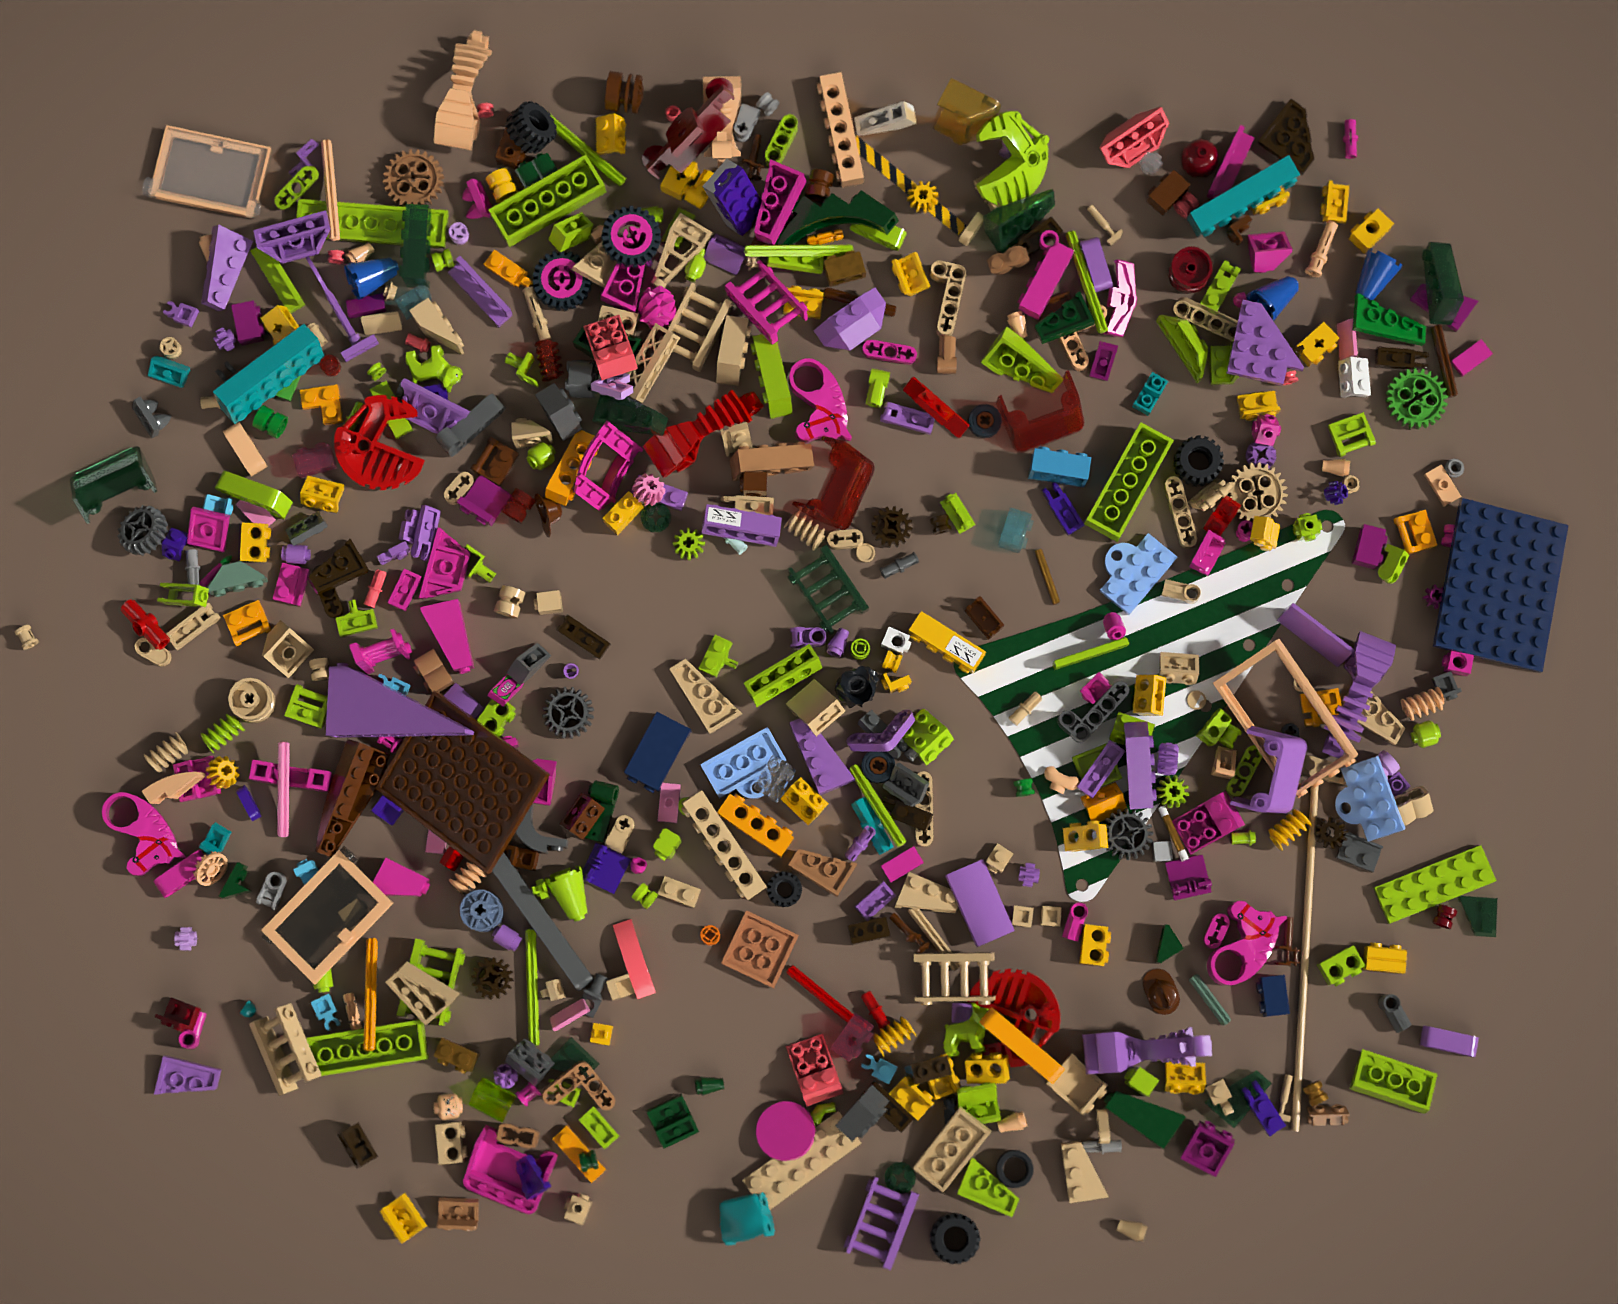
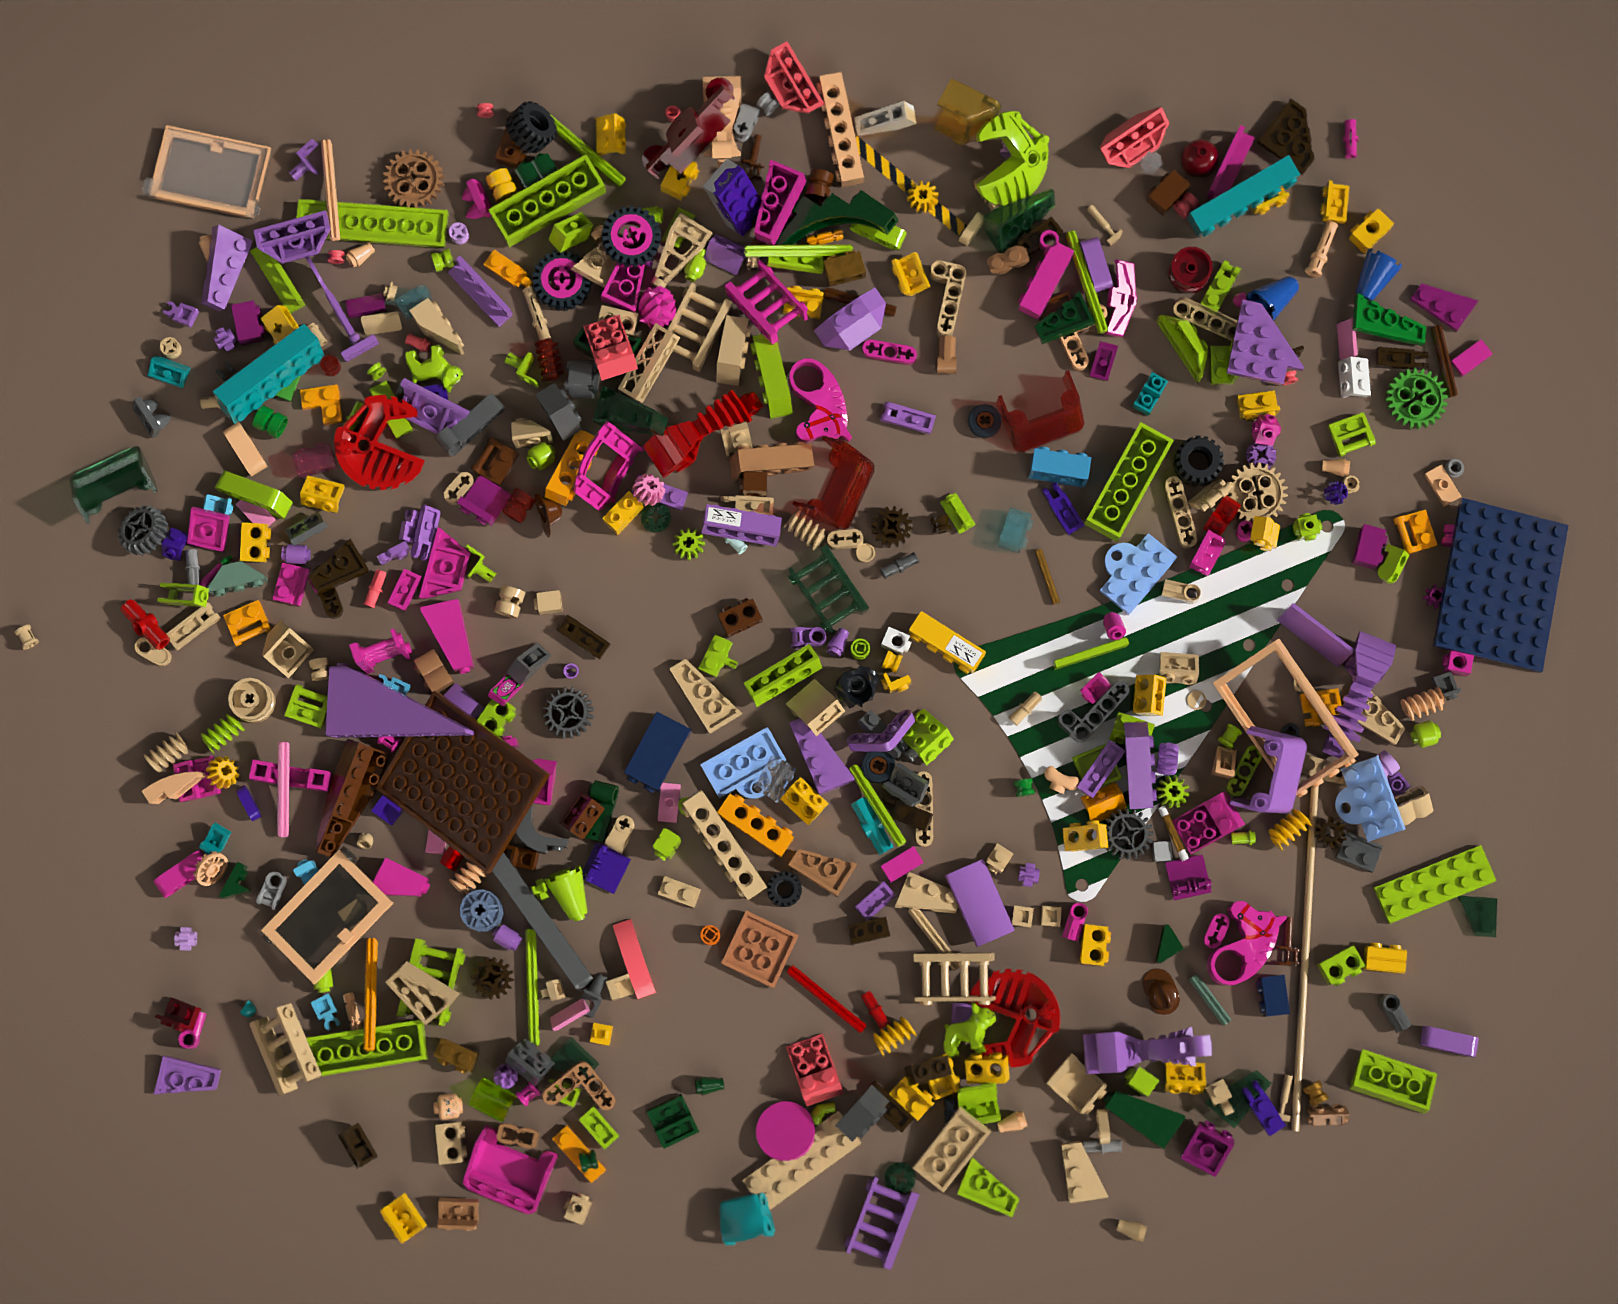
dark pink animal [102,792,186,876] -> none
lime beam [275,166,319,209] -> none
lime plate [336,600,378,637] -> none
blue cone [344,257,399,300] -> none
clear green wedge [399,204,431,288] -> none
light nougat piece [434,30,492,150] -> none
dark purple wing [516,1155,551,1200] -> none
lavender plate [591,373,633,400] -> none
reddish brown wheel [605,71,644,114] -> none
dark pink hinge [630,857,647,874] -> none
lime wheel [631,882,658,910] -> none
yellow piece [684,169,714,209] -> none
lime beam [765,114,798,167] -> none
clear pink brick [830,1013,874,1062] -> none
medium lavender pin [845,825,876,861] -> none
medium azure plate [861,1054,898,1084] -> none
lime piece [865,368,890,408] -> none
reddish brown piece [889,913,930,954] -> none
red bracket [903,377,970,438] -> none
black tyre [930,1213,980,1264] -> none
reddish brown hinge [964,596,1004,640] -> none
light orange beam [979,1007,1065,1084] -> none
lime wedge [981,326,1064,393] -> none
black tyre [996,1150,1034,1188] -> none
light nougat cone [1007,311,1028,338] -> none
lime leg [1196,708,1232,747] -> none
reddish brown bracket [1227,214,1252,246] -> none
dark pink slope [1247,231,1292,273] -> none
yellow brick [1295,322,1339,367] -> none
clear green wedge [1422,242,1464,325] -> none
dark red wheel [1432,904,1458,929] -> none
none -> tan hinge [357,833,373,849]
none -> reddish brown brick [718,598,763,638]
none -> coral wedge [764,41,824,113]

